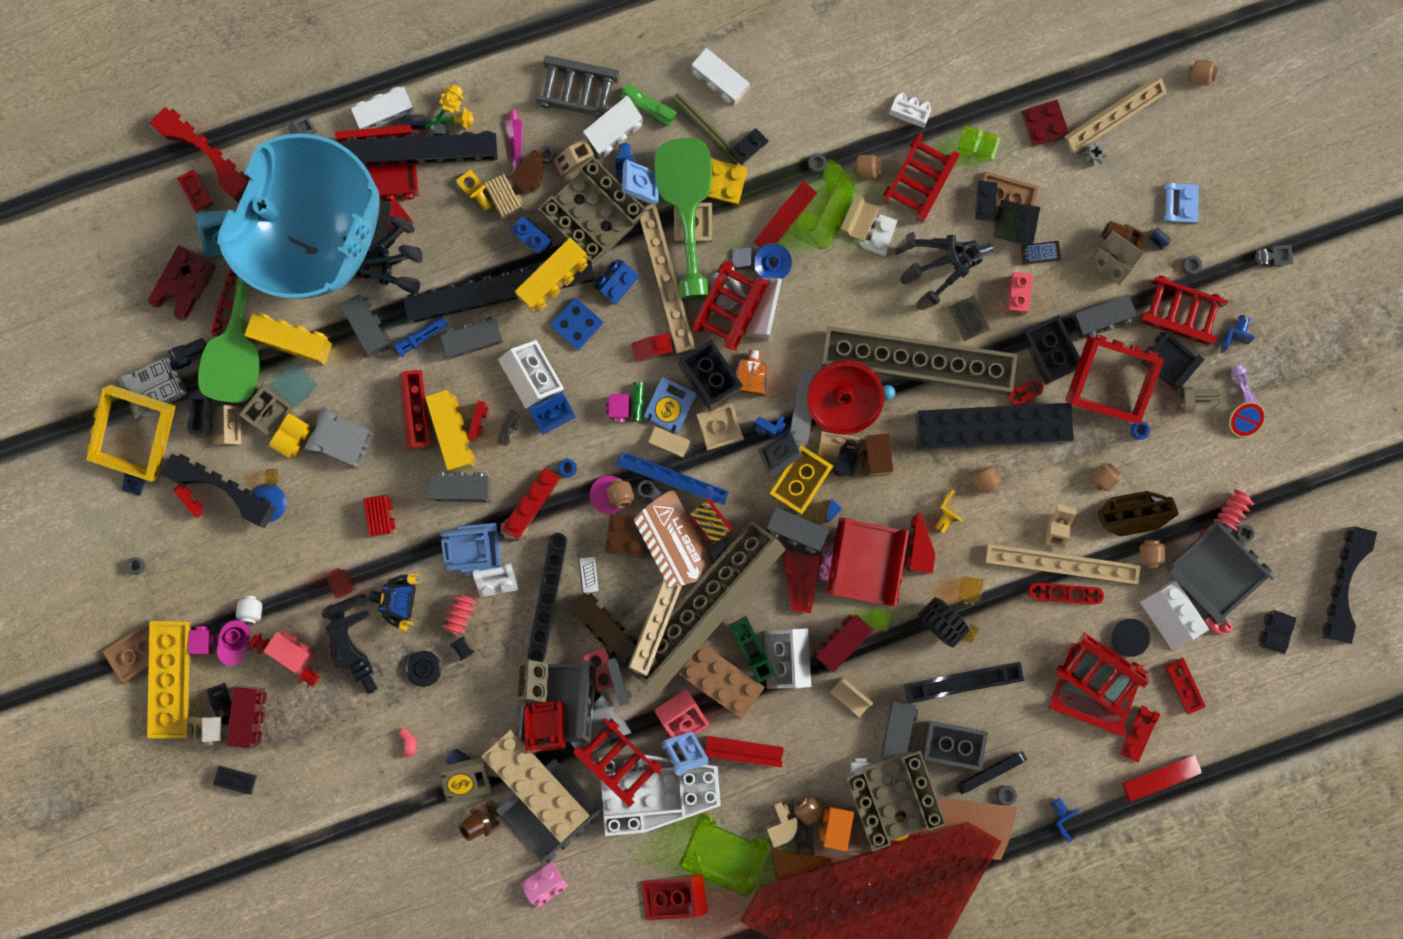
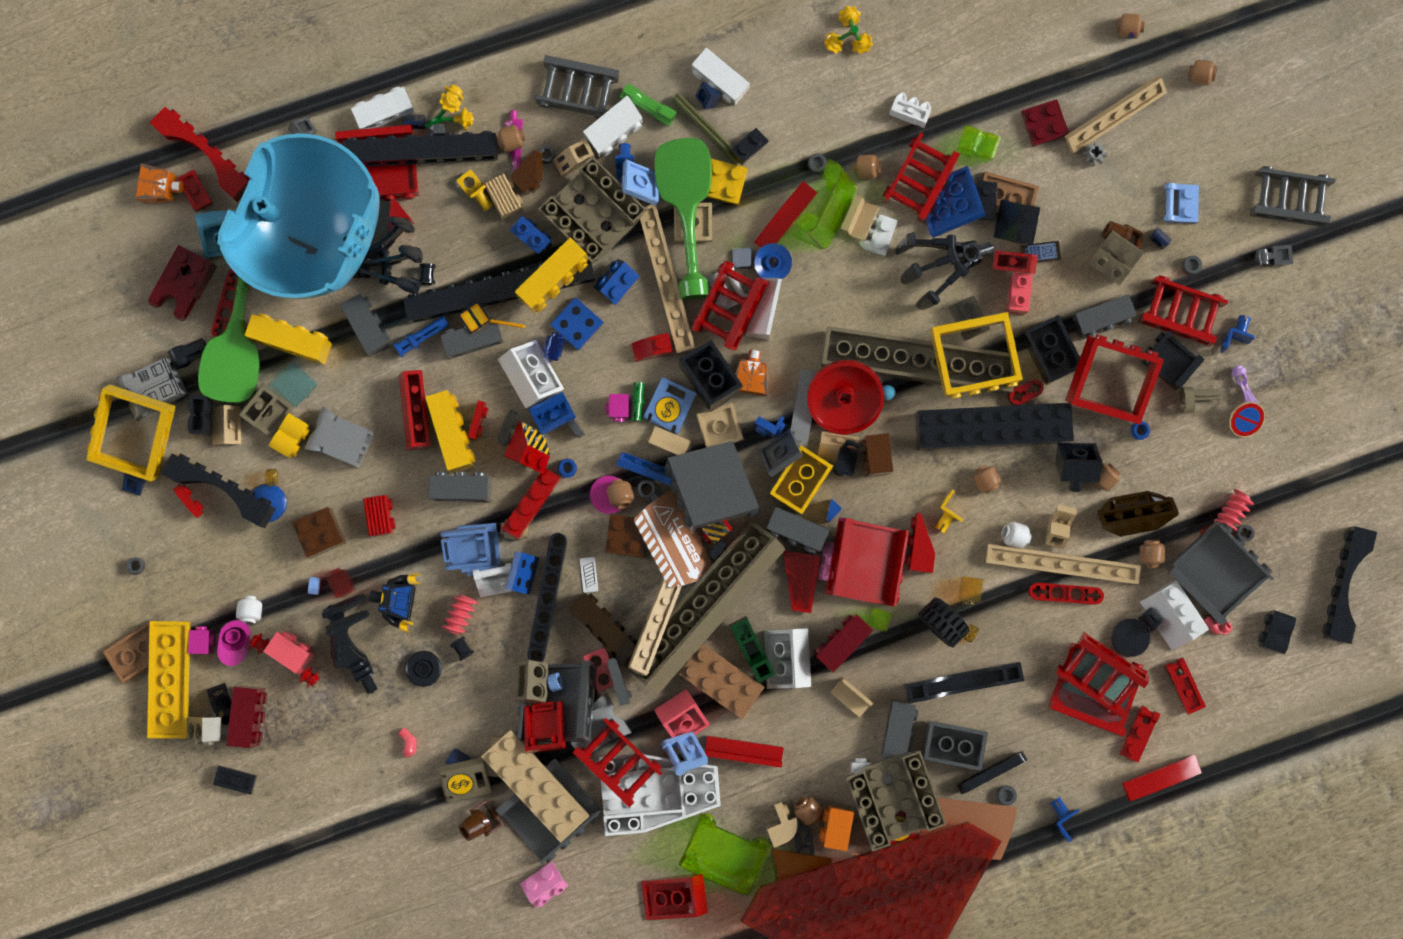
none -> orange torso [135,164,184,204]
none -> reddish brown brick [292,507,346,559]
none -> light blue axle [308,577,320,595]
none -> black bush [419,263,436,285]
none -> piece [458,301,525,335]
none -> medium nougat head [496,125,526,152]
none -> red slope [504,421,550,474]
none -> blue tile [506,551,539,595]
none -> clear blue brick [543,332,566,361]
none -> light blue axle [547,673,563,692]
none -> dark grey tile [568,419,585,438]
none -> dark grey panel [664,441,759,534]
none -> dark blue slope [695,82,721,109]
none -> yellow plant [824,5,873,55]
none -> blue plate [926,165,986,238]
none -> yellow window [930,312,1023,399]
none -> red brick [993,250,1038,274]
none -> white head [1001,522,1032,548]
none -> black brick [1055,443,1103,492]
none -> medium nougat head [1116,13,1145,39]
none -> black bush [1138,607,1164,632]
none -> dark grey fence [1250,166,1336,227]

